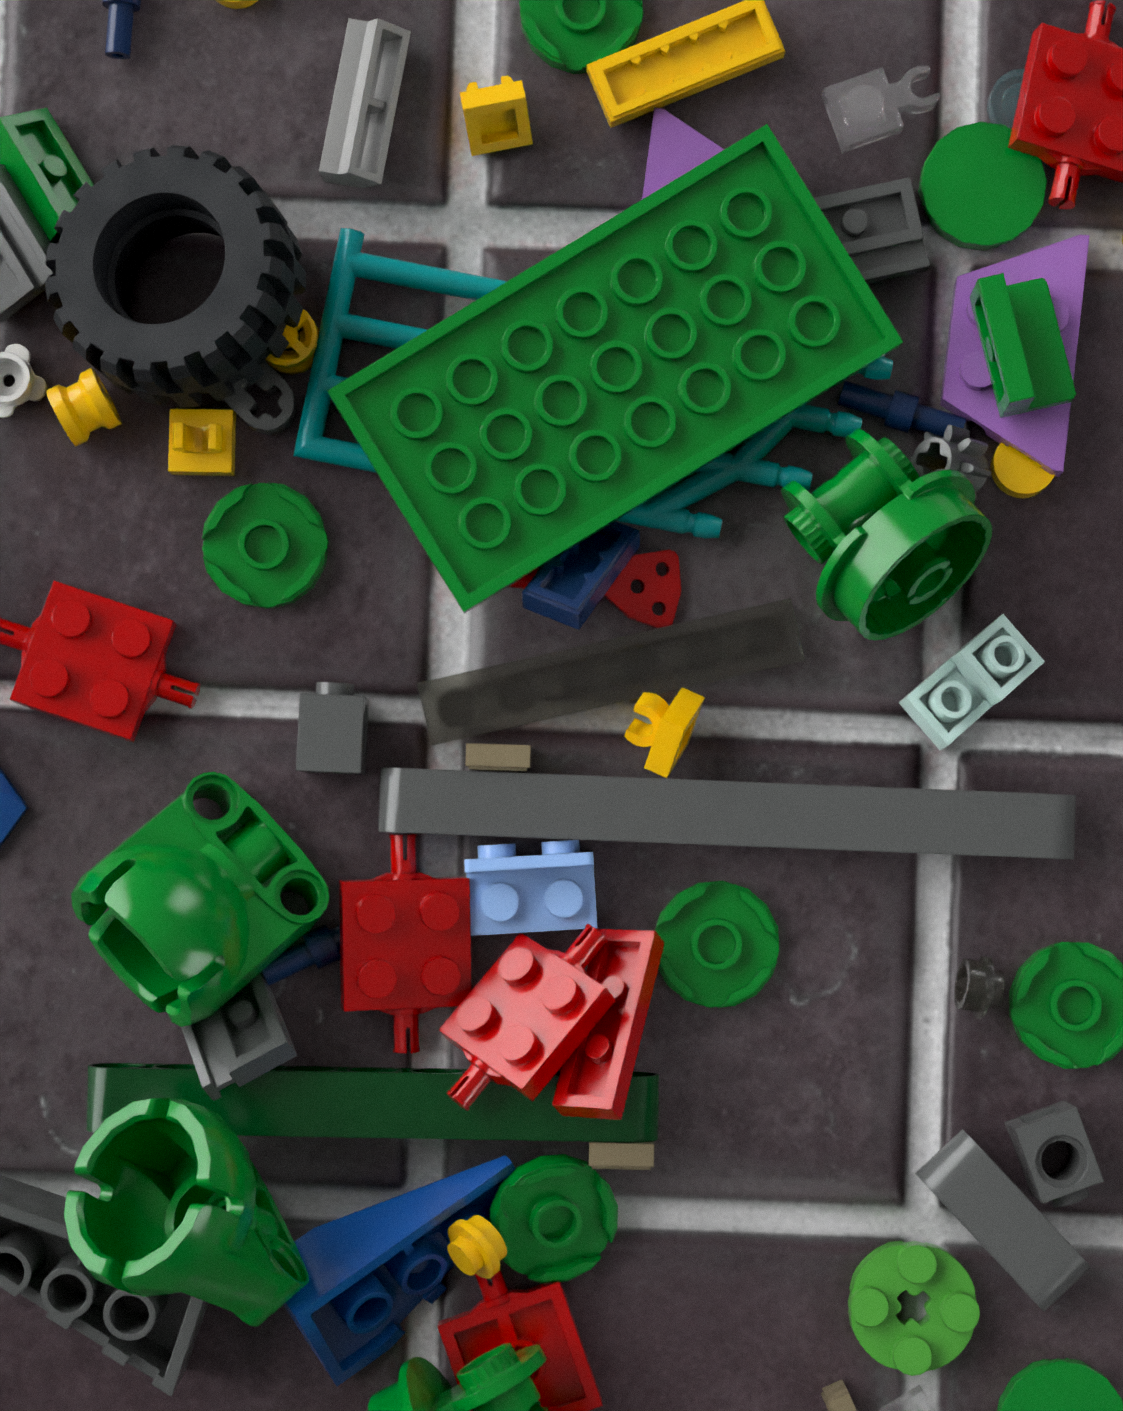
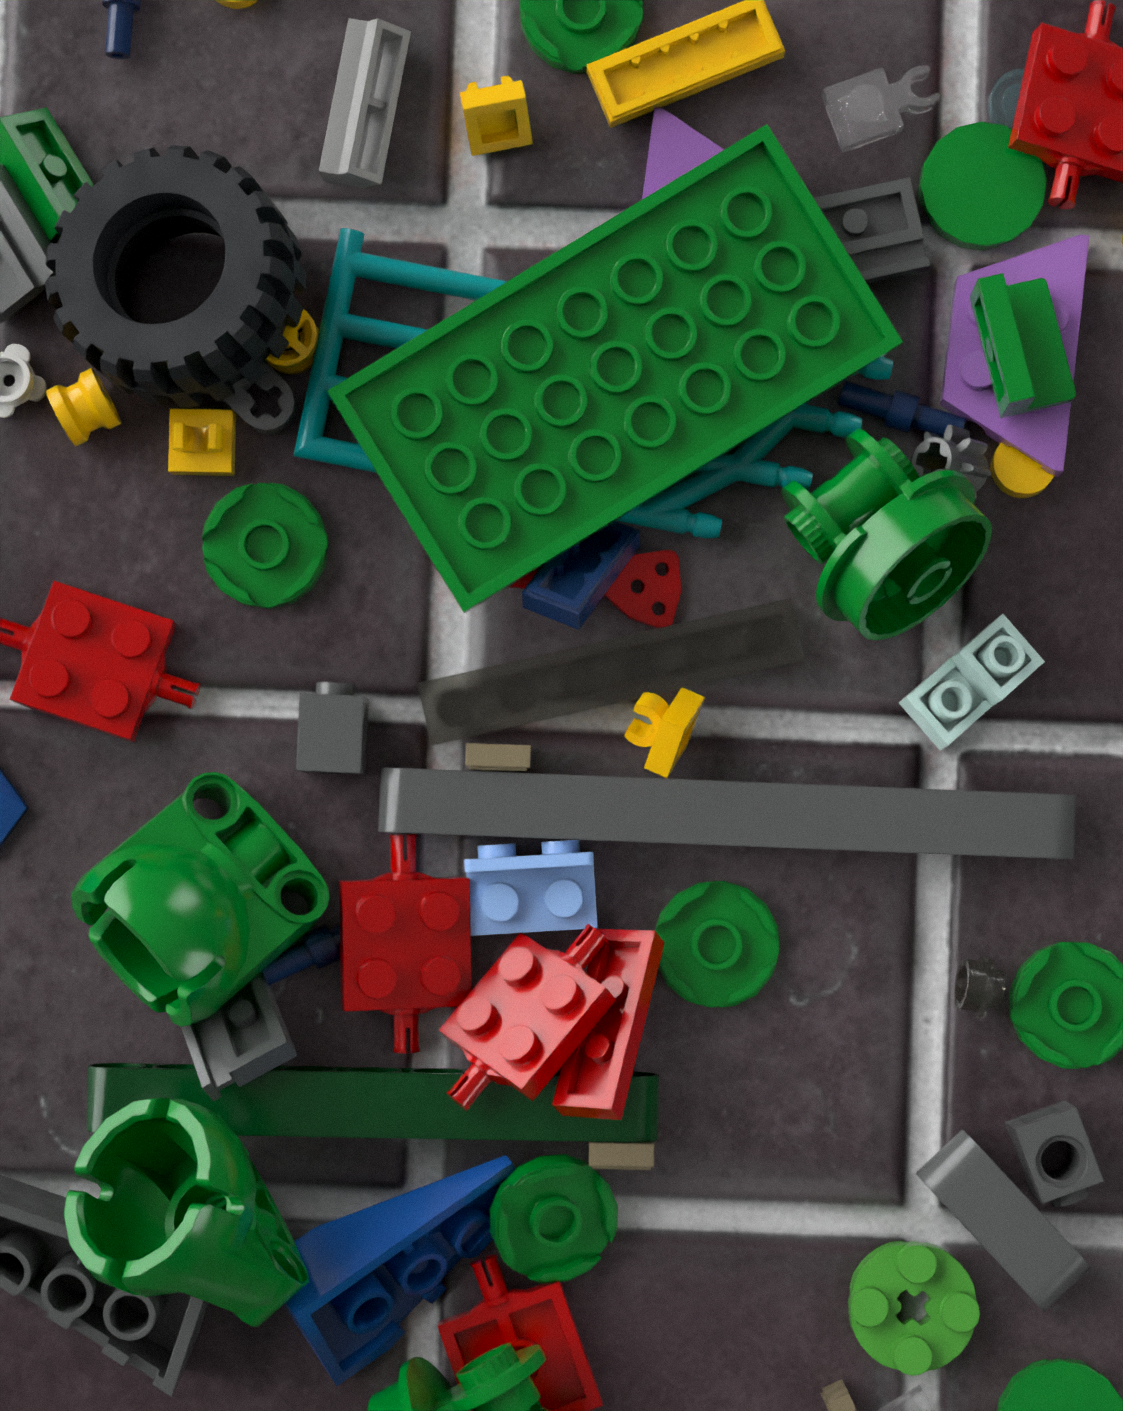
yellow plate [447,1215,507,1279] -> none

